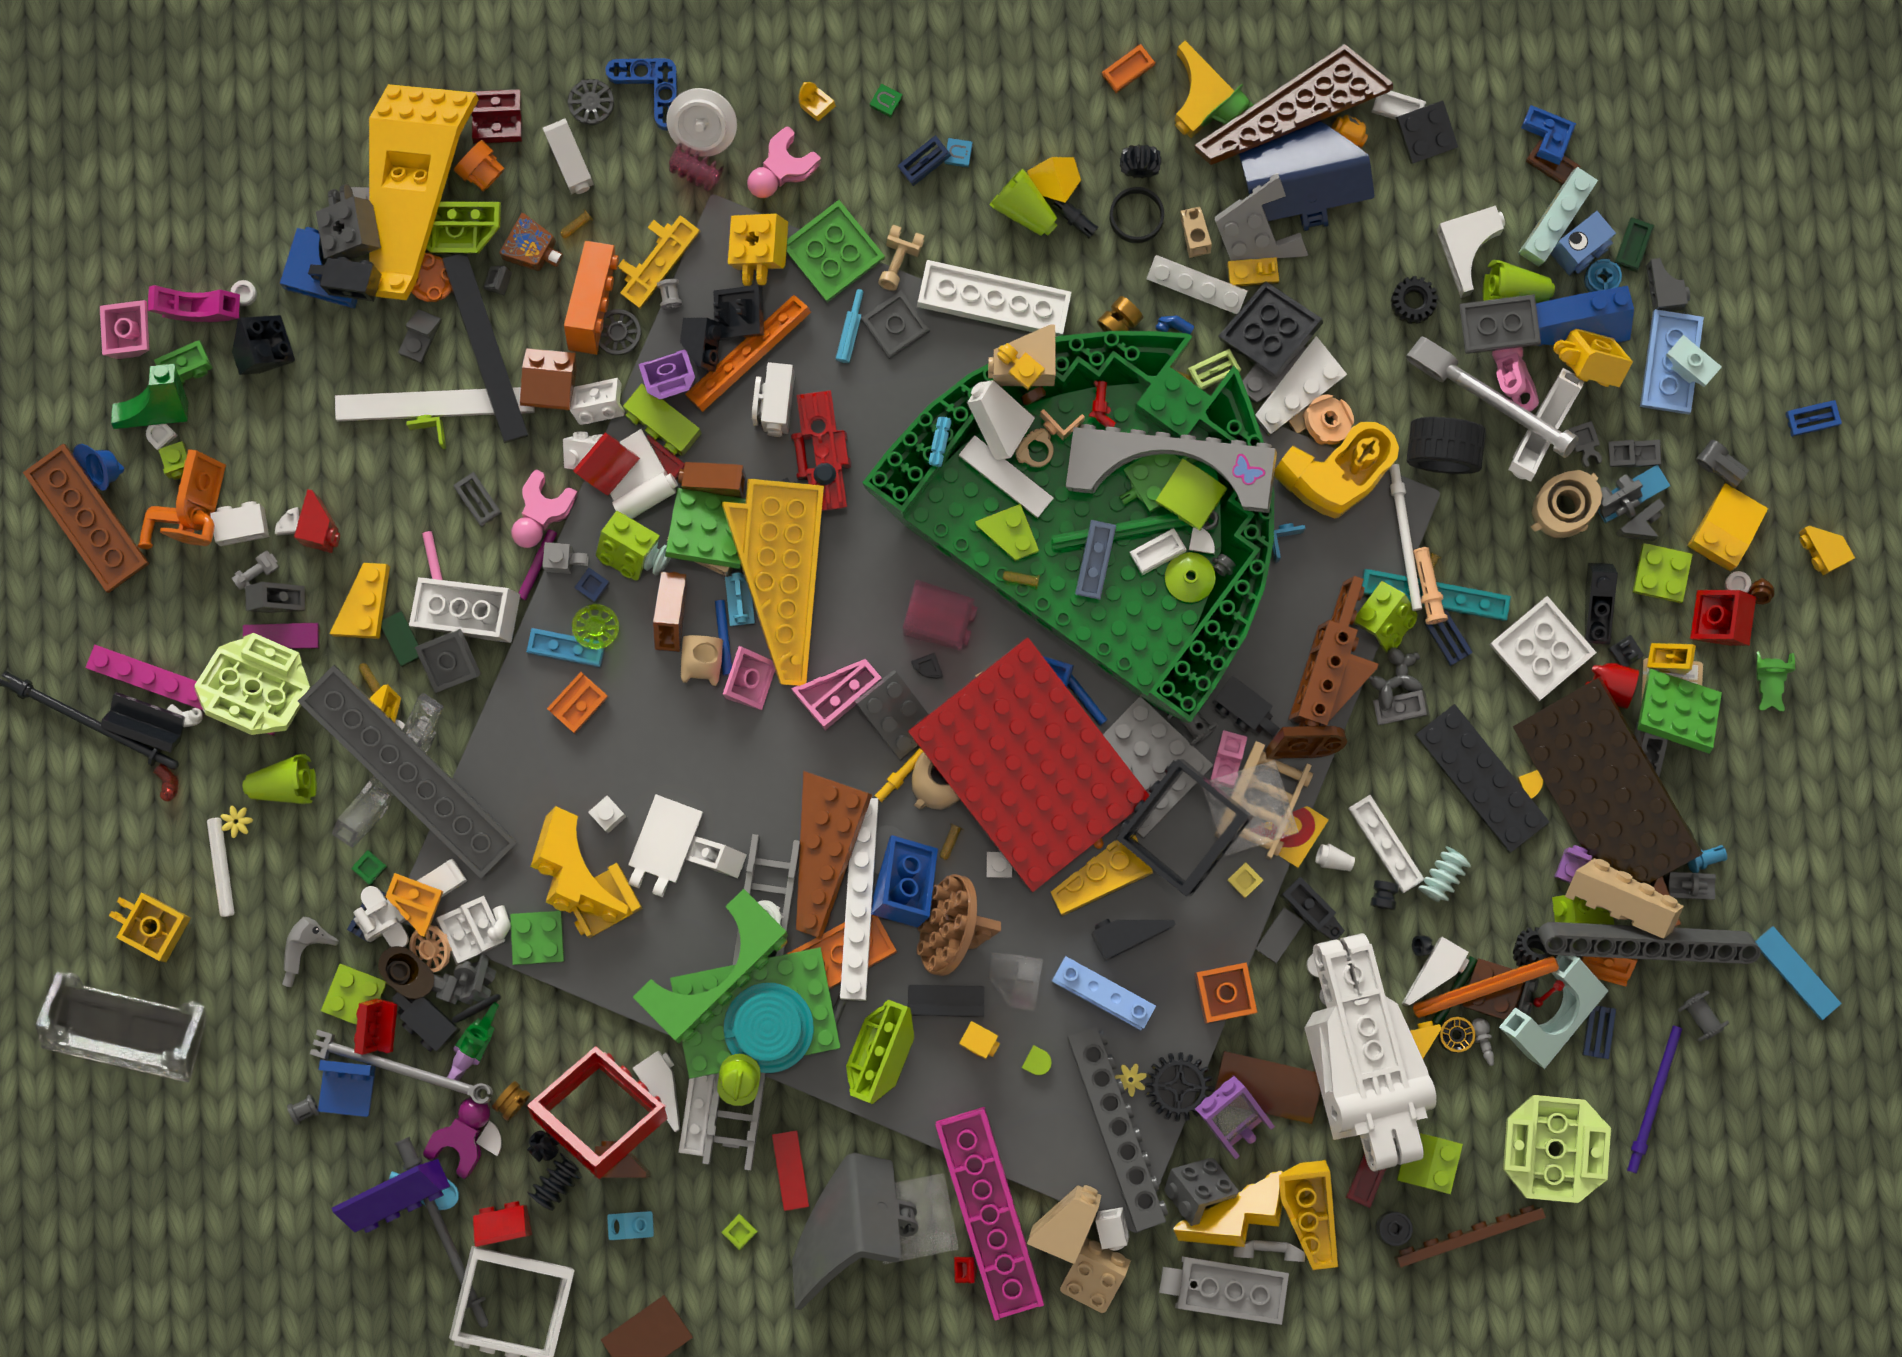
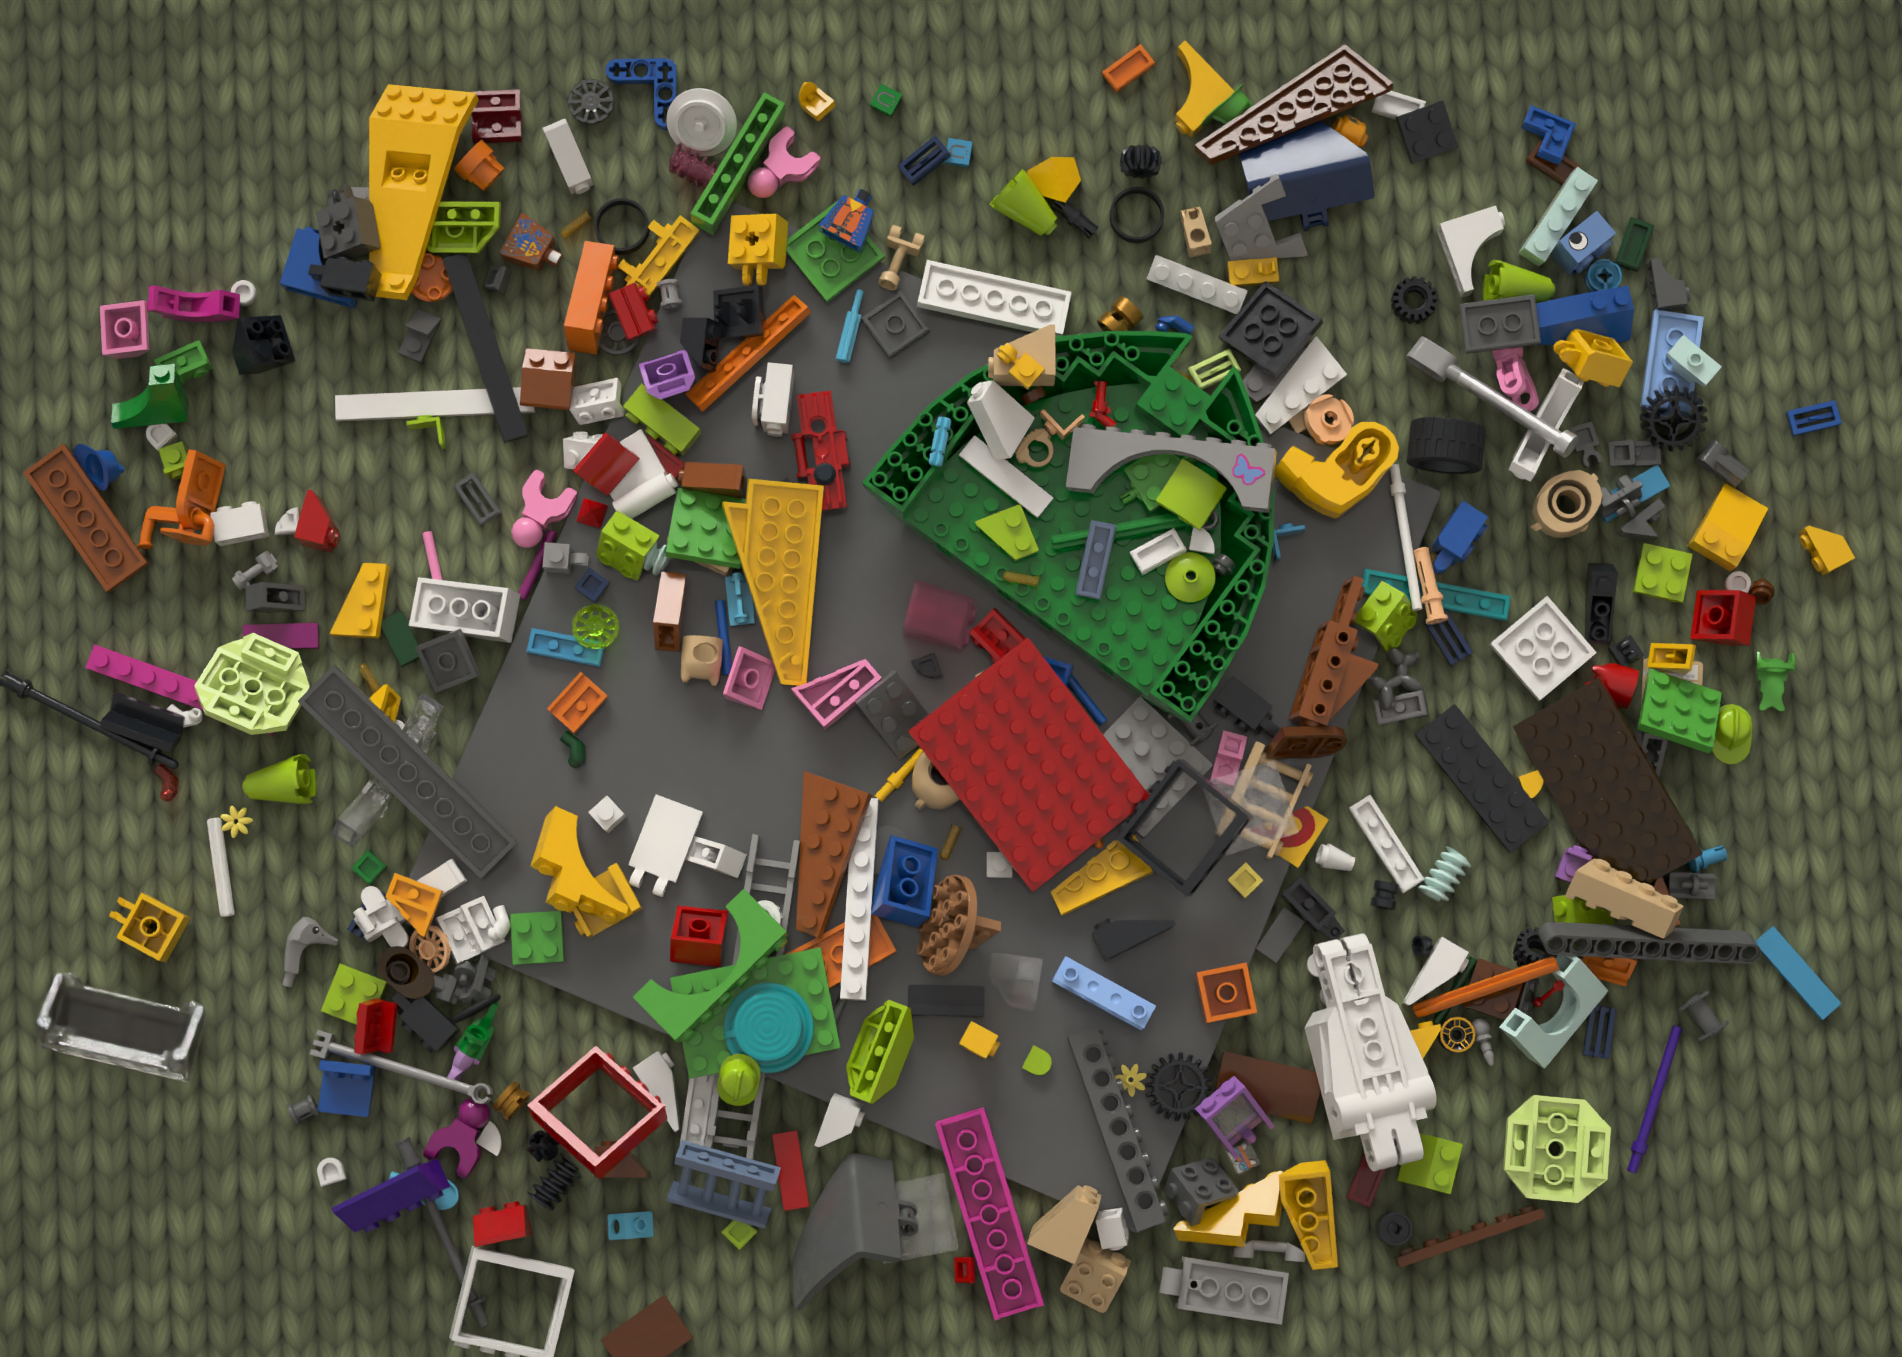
none -> white tile [317,1158,347,1187]
none -> dark green arm [560,731,586,768]
none -> red slope [576,498,608,529]
none -> black tyre [594,198,650,255]
none -> red brick [608,282,659,341]
none -> sand blue fence [666,1140,781,1229]
none -> red slope [670,906,728,967]
none -> bright green brick [691,92,786,235]
none -> white slope [814,1093,865,1147]
none -> torso [819,189,874,254]
none -> red bracket [969,608,1025,662]
none -> clear tile [1226,1141,1261,1175]
none -> blue hinge [1431,500,1488,575]
none -> black gear [1639,384,1708,452]
none -> lime piece [1712,704,1752,764]

